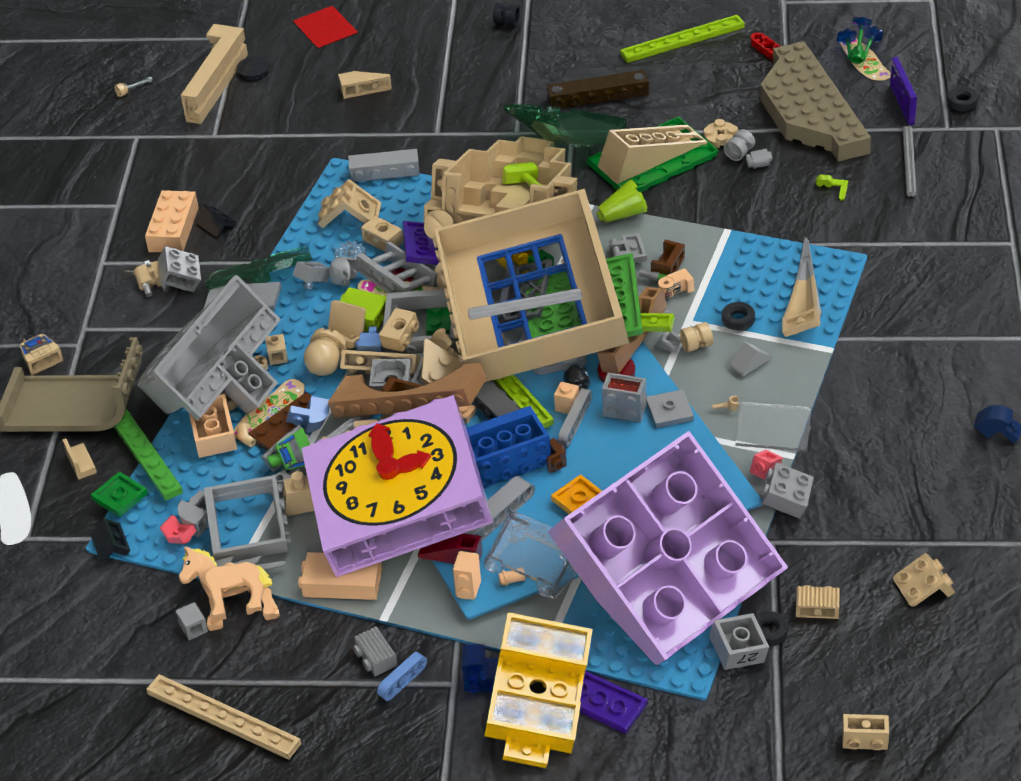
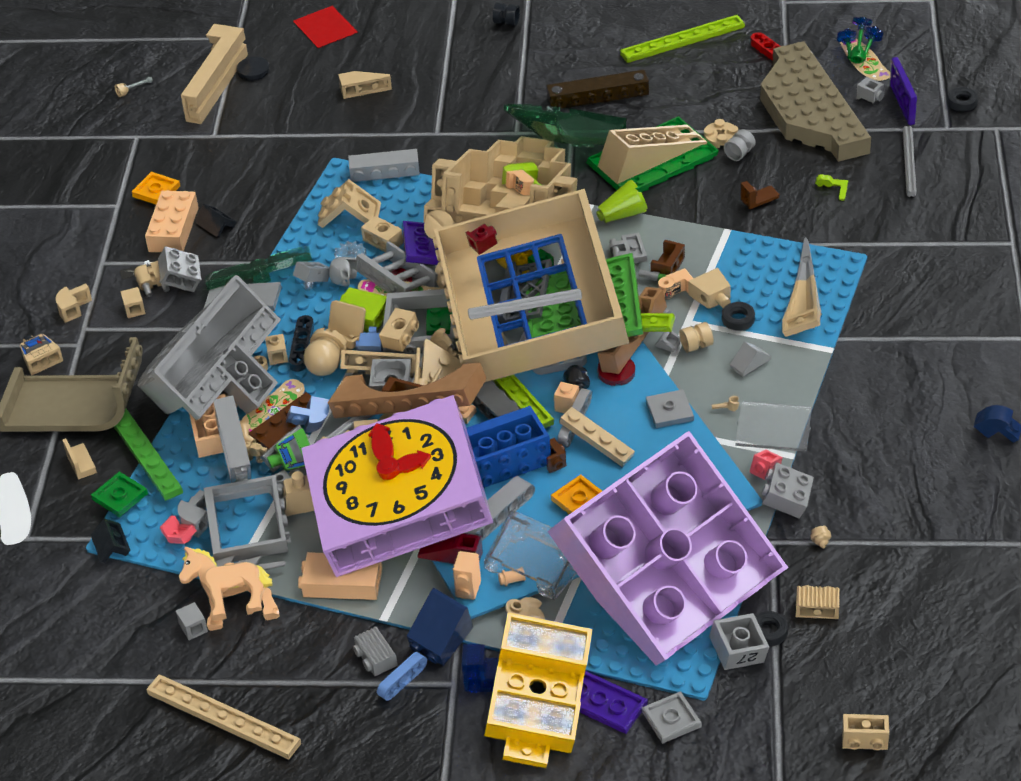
light grey piece [602,372,647,423] -> none
light grey brick [746,149,772,169] -> none
tan bracket [893,553,955,607] -> none
none -> tan brick [56,284,92,323]
none -> tan brick [120,287,146,318]
none -> light orange plate [132,172,180,204]
none -> light grey window [213,395,251,483]
none -> tan piece [245,442,267,463]
none -> black beam [289,315,314,372]
none -> dark blue slope [407,588,473,666]
none -> tan plant [413,347,443,385]
none -> dark red brick [465,224,498,255]
none -> tan plate [505,597,545,620]
none -> light nougat leg [506,170,534,196]
none -> tan plate [559,407,635,467]
none -> light grey plate [642,691,702,744]
none -> tan torso [688,268,731,309]
none -> reddish brown bracket [741,181,780,209]
none -> tan plate [810,526,831,548]
none -> light grey brick [856,77,884,103]

